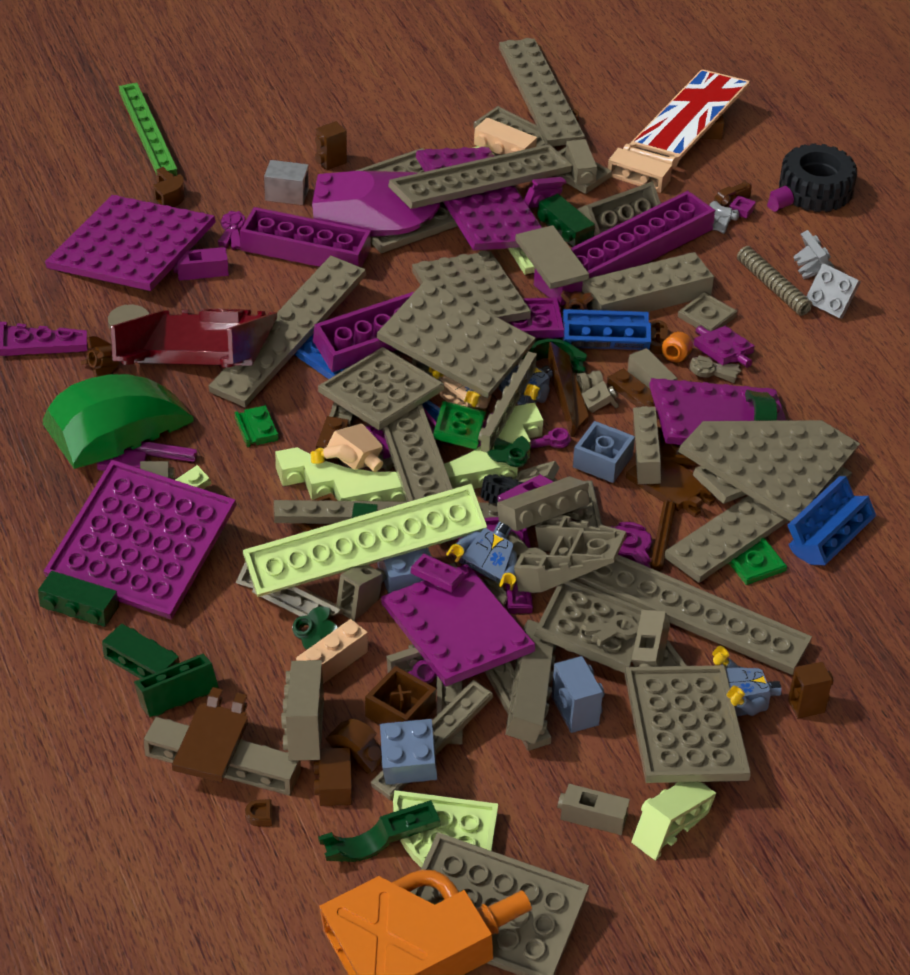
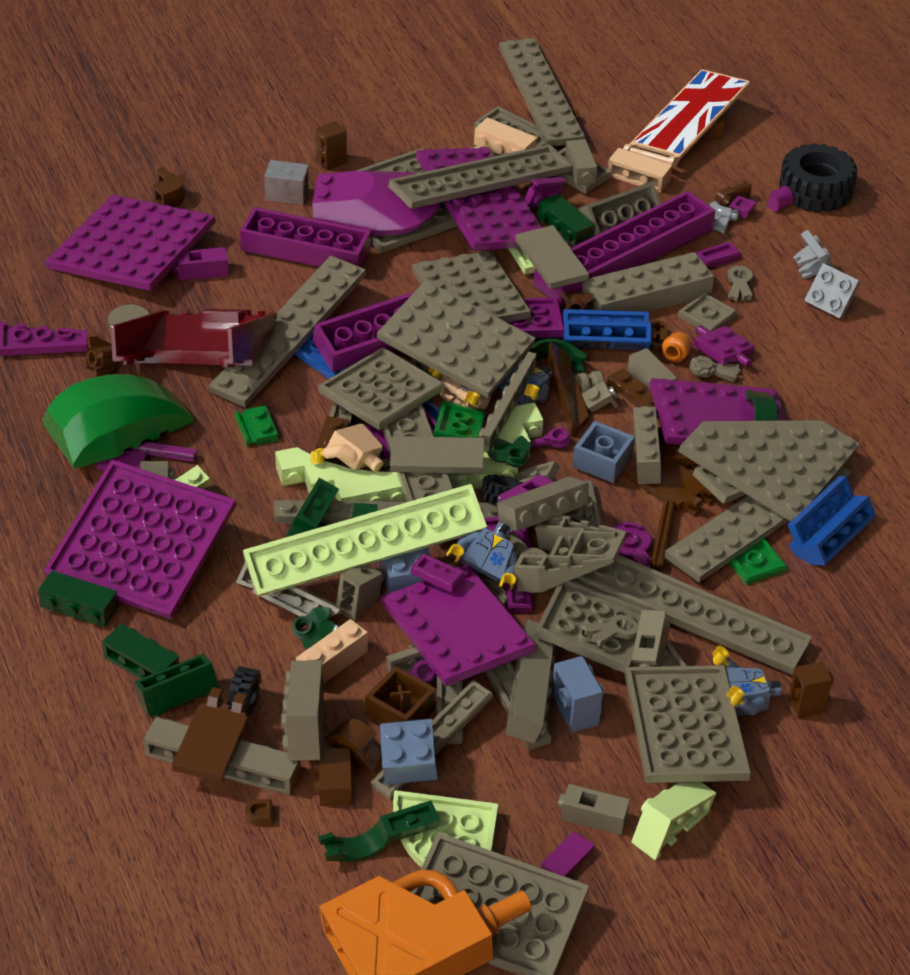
bright green plate [119,83,178,176] -> none
magenta piece [218,211,246,250] -> none
dark tan piece [737,246,812,316] -> none
none -> black tyre [227,666,261,715]
none -> dark green piece [284,477,339,538]
none -> dark tan tile [390,436,484,474]
none -> magenta tile [541,831,595,878]
none -> magenta tile [696,242,741,269]
none -> dark tan piece [727,266,753,302]

